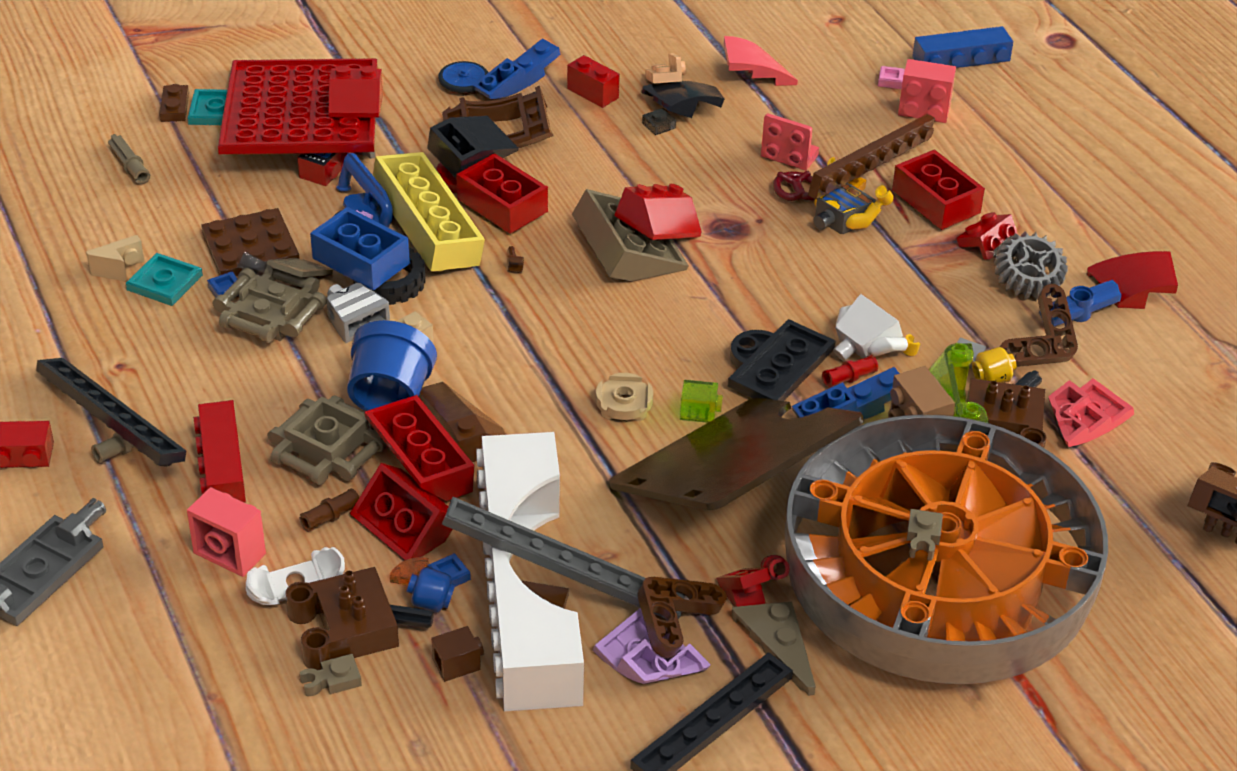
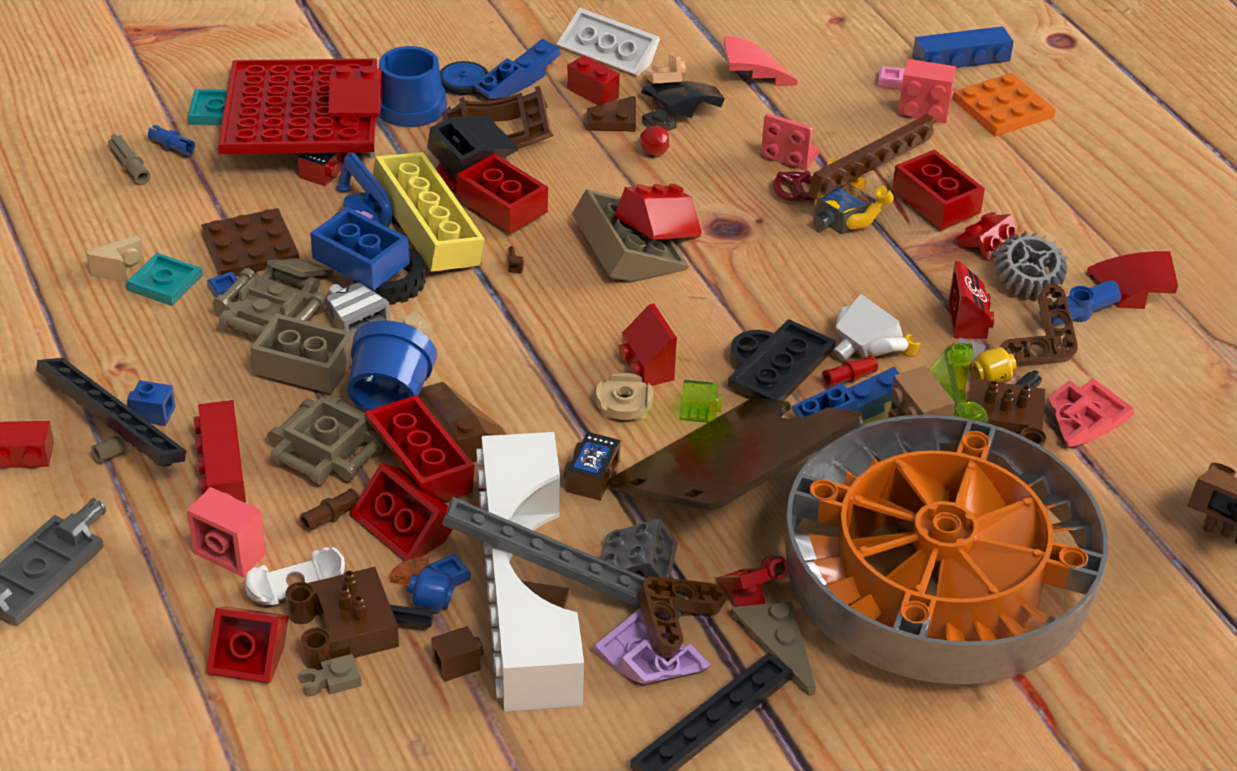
reddish brown plate [160,84,189,122] -> none
clear smoke plate [237,253,268,276] -> none
dark tan plate [907,509,943,561] -> none
none -> blue brick [127,380,176,426]
none -> blue pin [148,125,195,156]
none -> red slope [206,606,289,683]
none -> dark tan brick [250,313,353,394]
none -> blue piece [379,46,448,127]
none -> white slope [556,8,660,77]
none -> brick [563,432,621,501]
none -> reddish brown wing [586,96,636,132]
none -> flat silver bracket [601,518,678,578]
none -> red slope [619,303,677,386]
none -> red piece [640,126,670,156]
none -> red slope [948,261,994,339]
none -> orange plate [953,73,1056,137]

